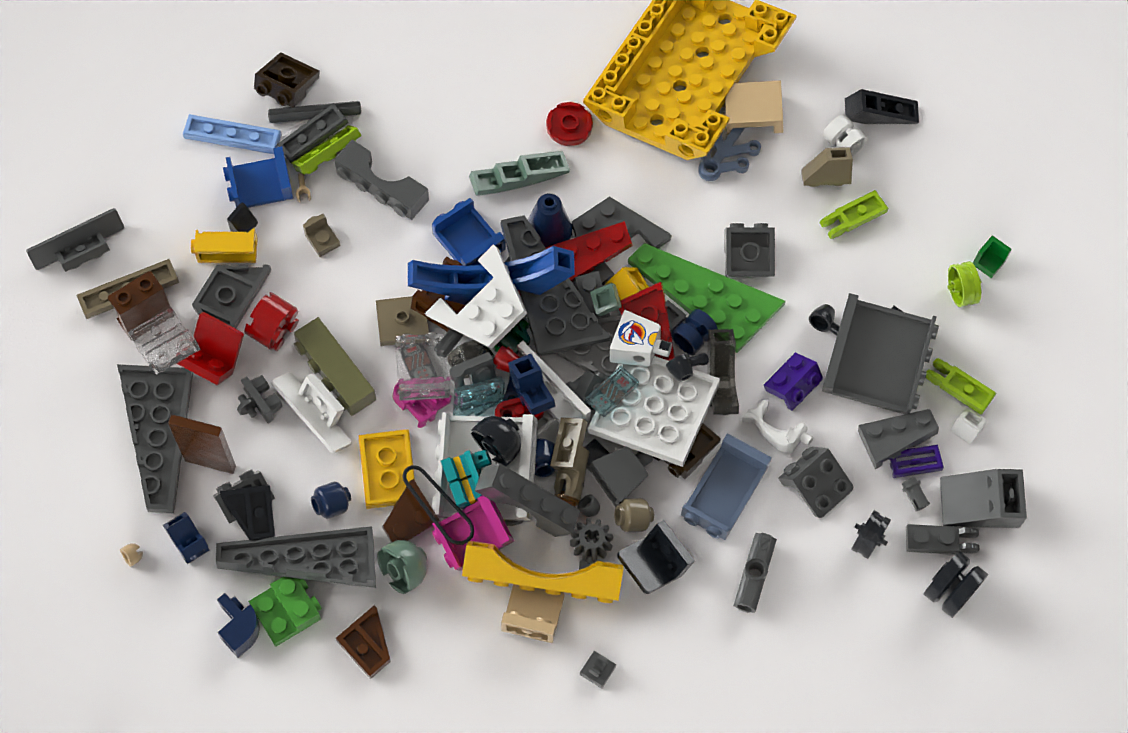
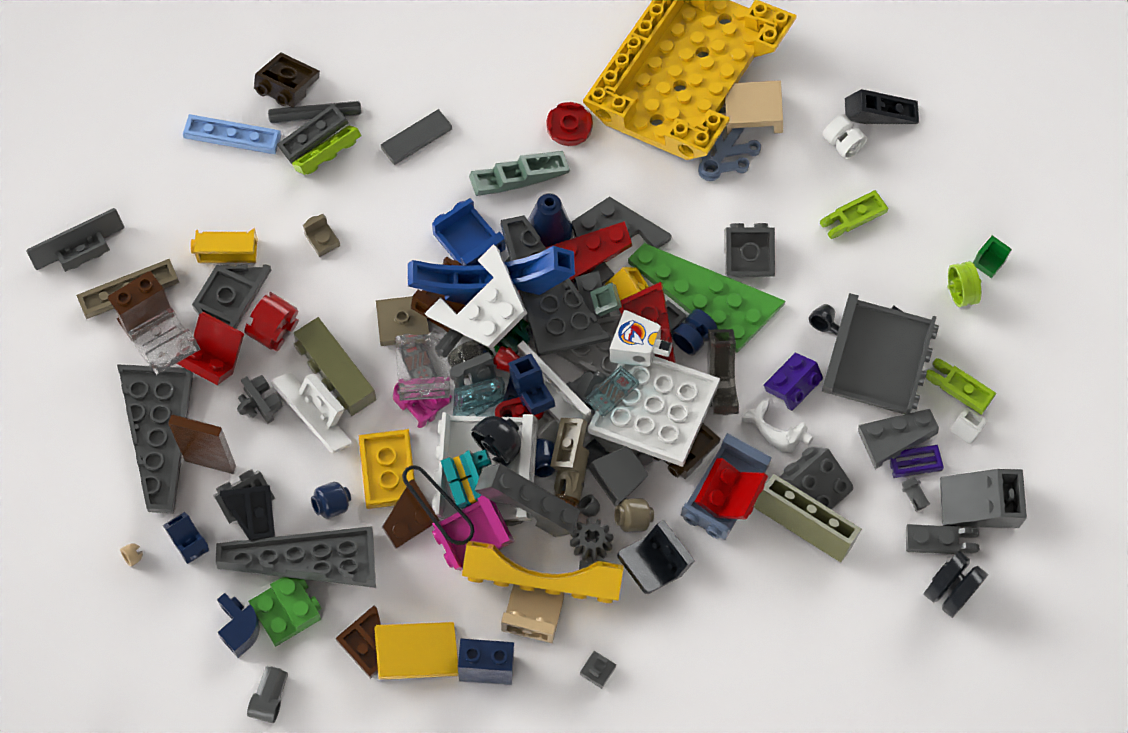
blue panel [223,146,293,208] -> none
black slope [227,202,258,233] -> none
tan hand [296,173,311,202] -> none
dark grey arch [334,140,429,220] -> none
sand green cylinder [377,540,427,594] -> none
black bar [666,353,709,382] -> none
dark grey piece [733,533,777,613] -> none
dark tan slope [801,147,853,187] -> none
black wheel [851,510,891,559] -> none
none -> dark grey piece [247,666,288,724]
none -> yellow tile [374,622,458,680]
none -> dark grey tile [380,109,452,165]
none -> dark blue piece [458,638,514,685]
none -> red bracket [694,458,768,520]
none -> olive brick [754,474,862,563]

